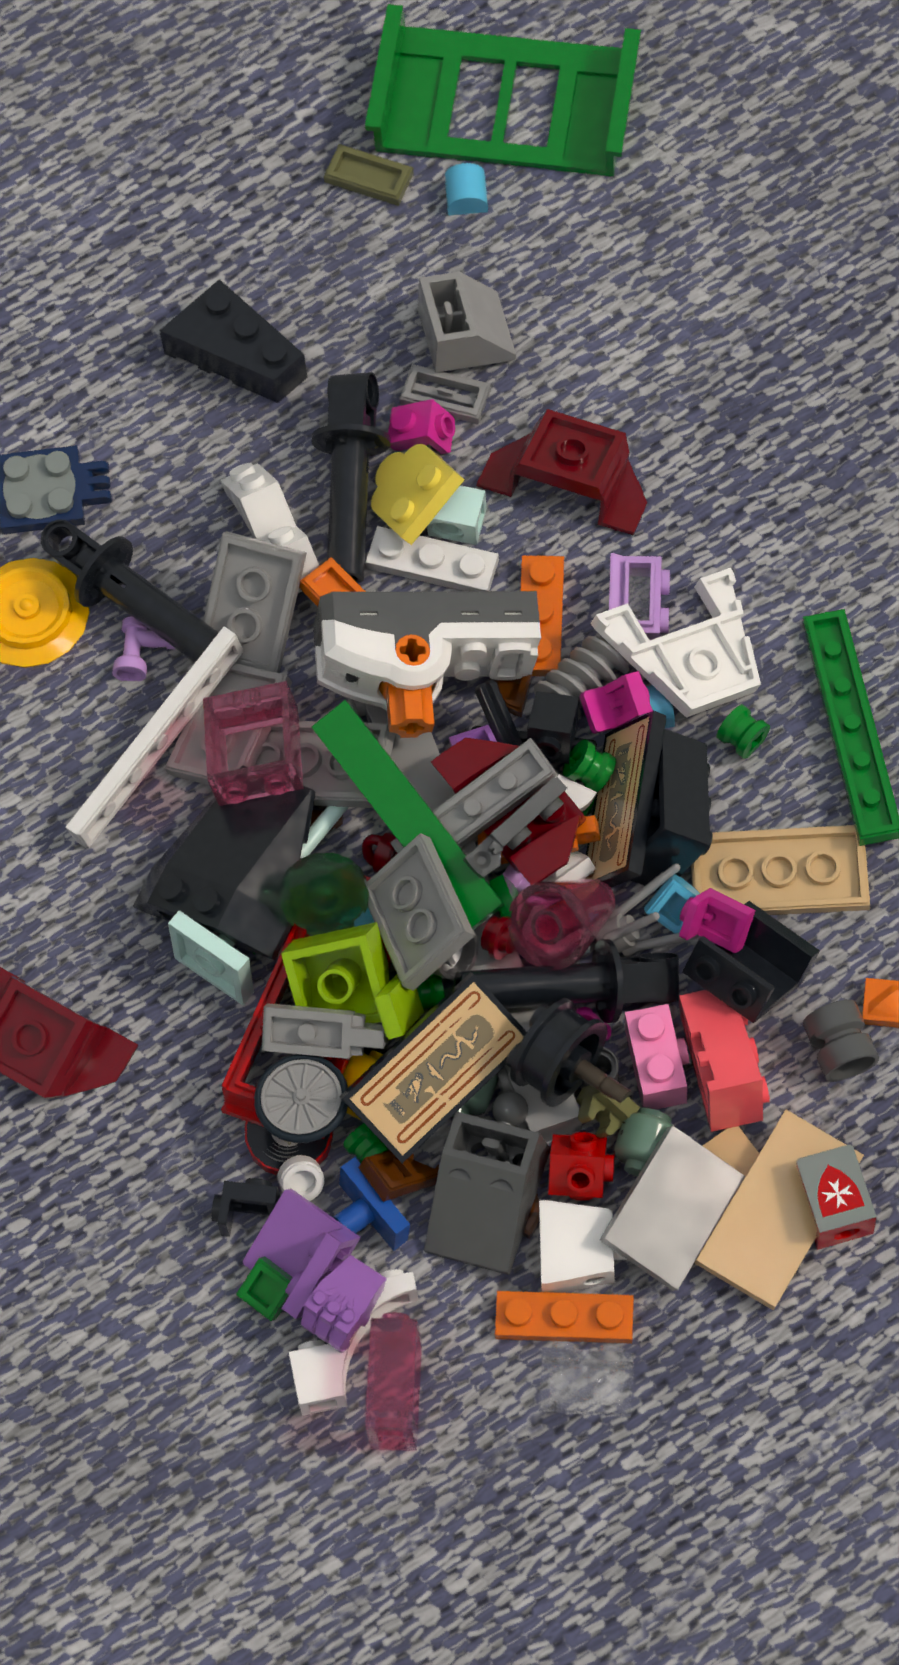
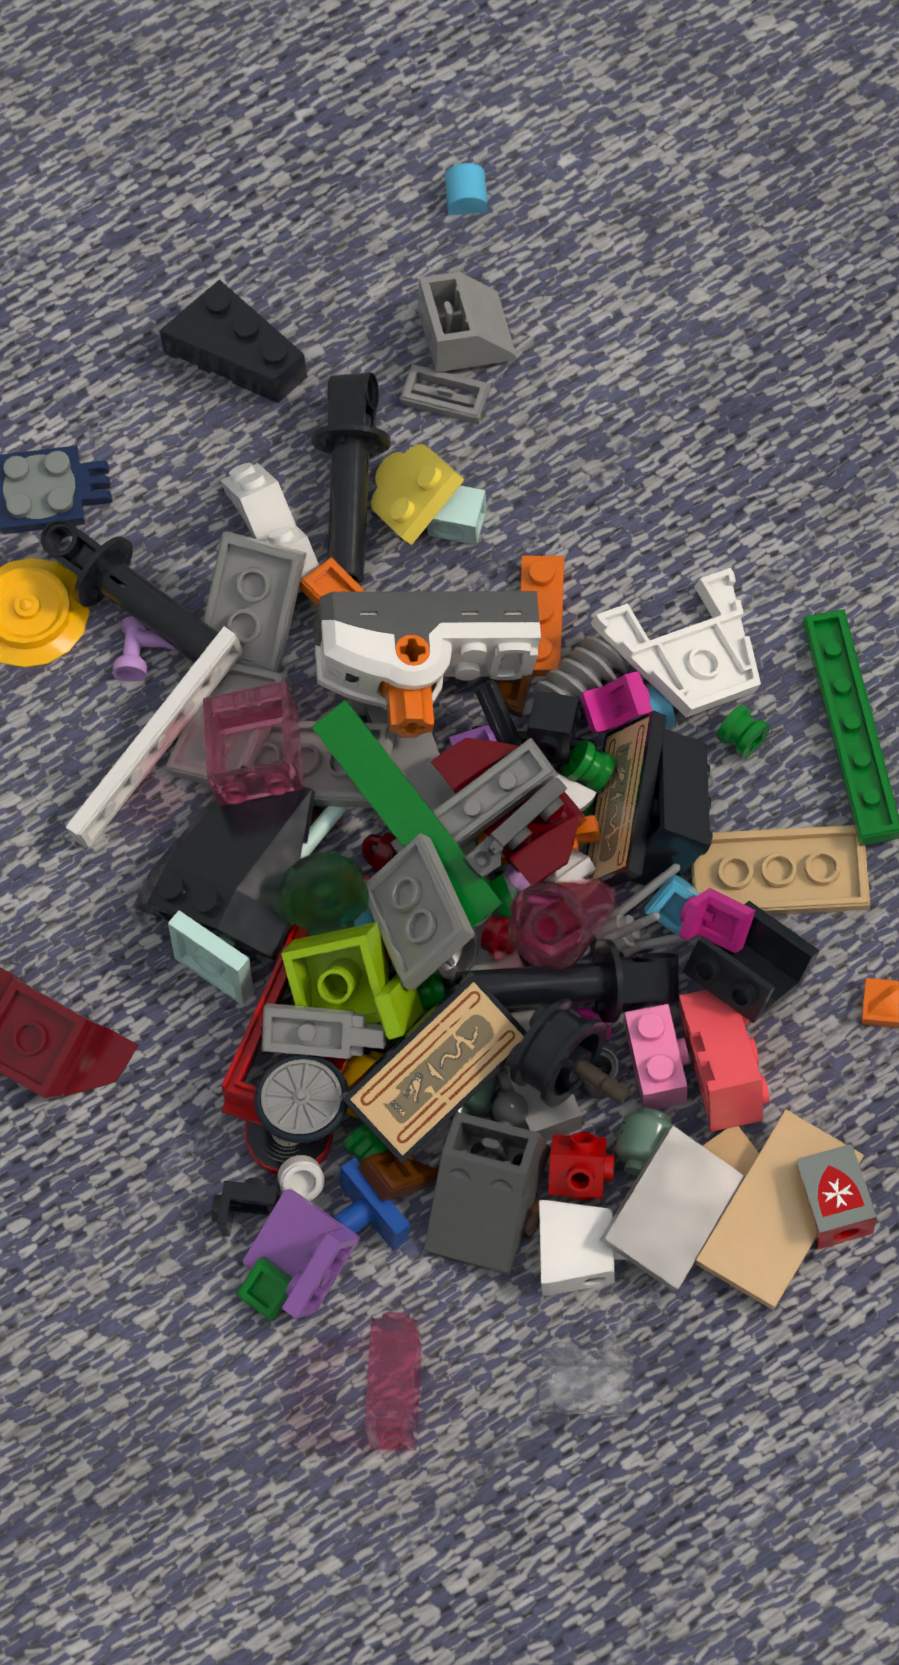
white arch [289,1269,419,1416] -> none
medium lavender hand [301,1255,387,1353] -> none
olive tile [324,144,414,206] -> none
green piece [365,4,641,177] -> none
white plate [366,526,499,591] -> none
dark pink bracket [388,399,455,454] -> none
dark red piece [476,409,647,535] -> none
orange plate [495,1291,634,1343] -> none
olive tile [576,1085,640,1138] -> none
lavender window [609,553,670,640] -> none
dark grey wheel [803,999,879,1082] -> none

